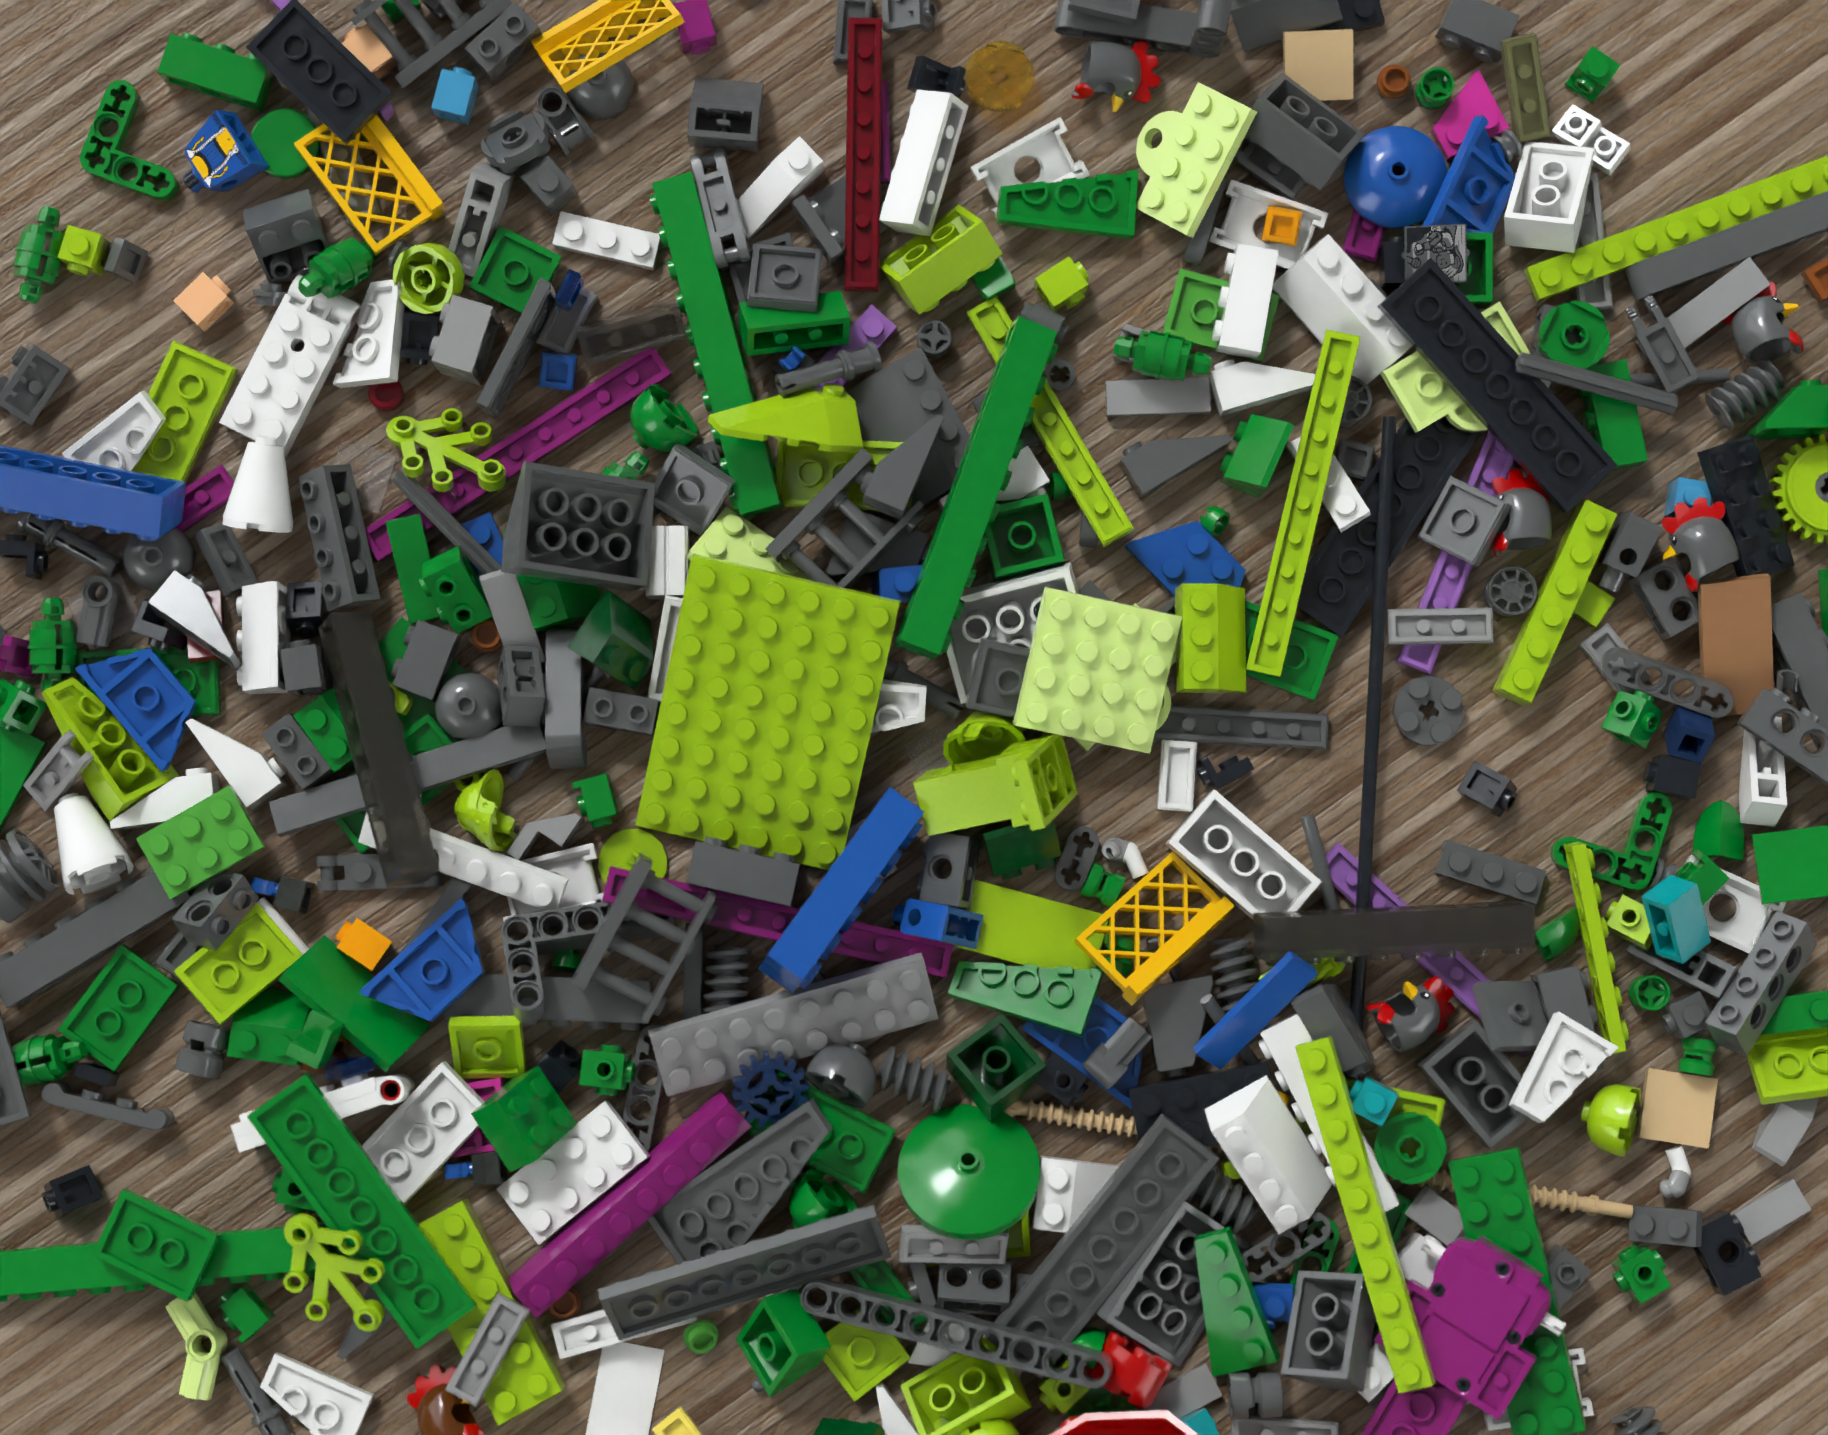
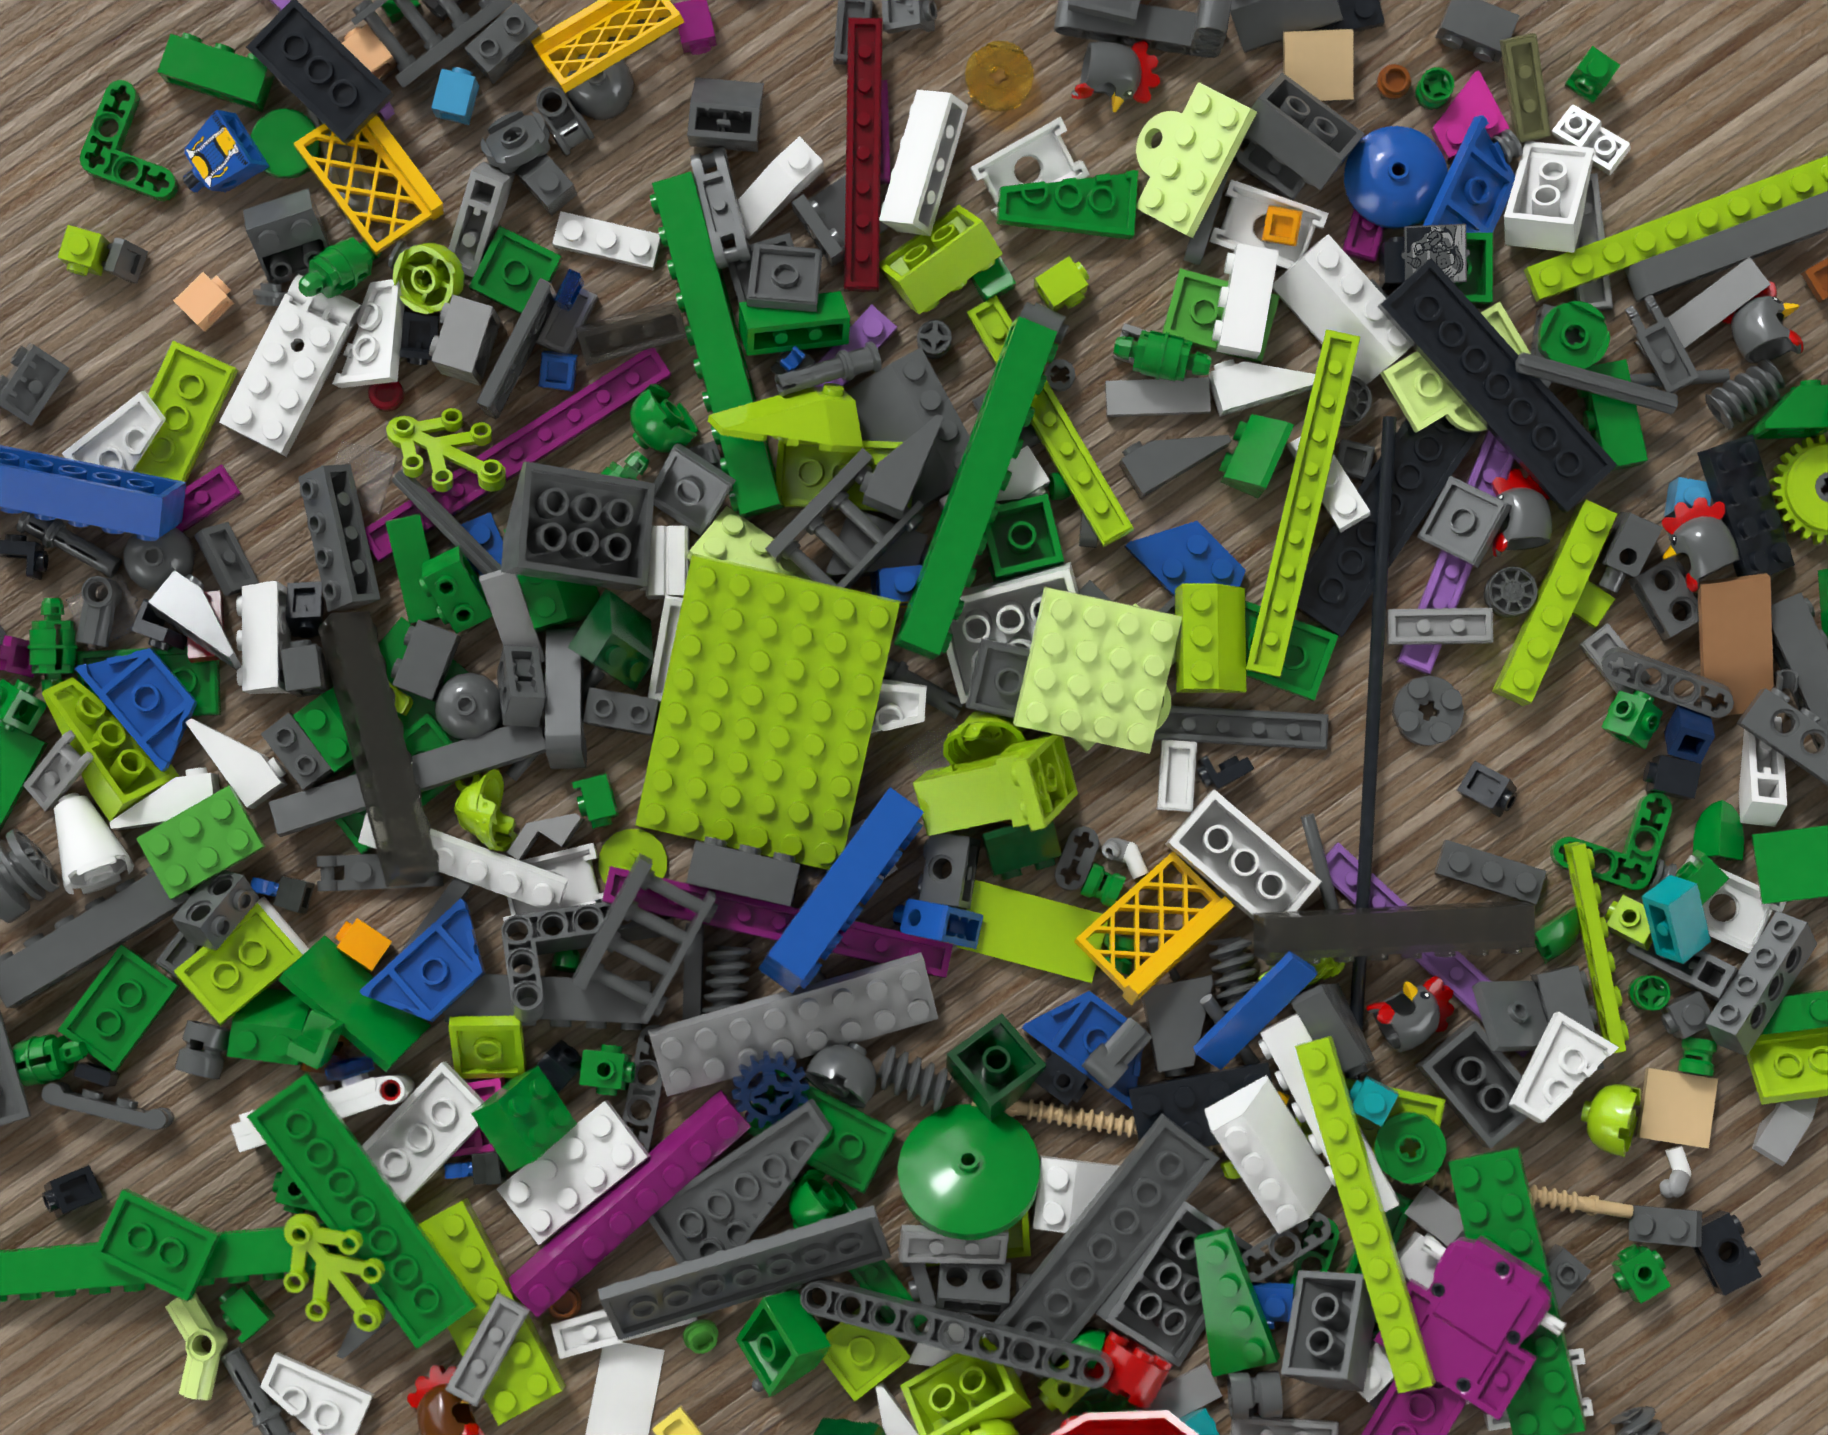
green piece [13,206,65,304] -> none
white cone [222,436,293,533] -> none
dark orange plate [470,618,503,653] -> none
black bracket [907,55,966,98] -> none
wing [948,961,1104,1038] -> none
dark grey piece [1186,1167,1259,1234] -> none
green hinge [1200,506,1230,537] -> none
light grey tile [1730,1178,1812,1245] -> none

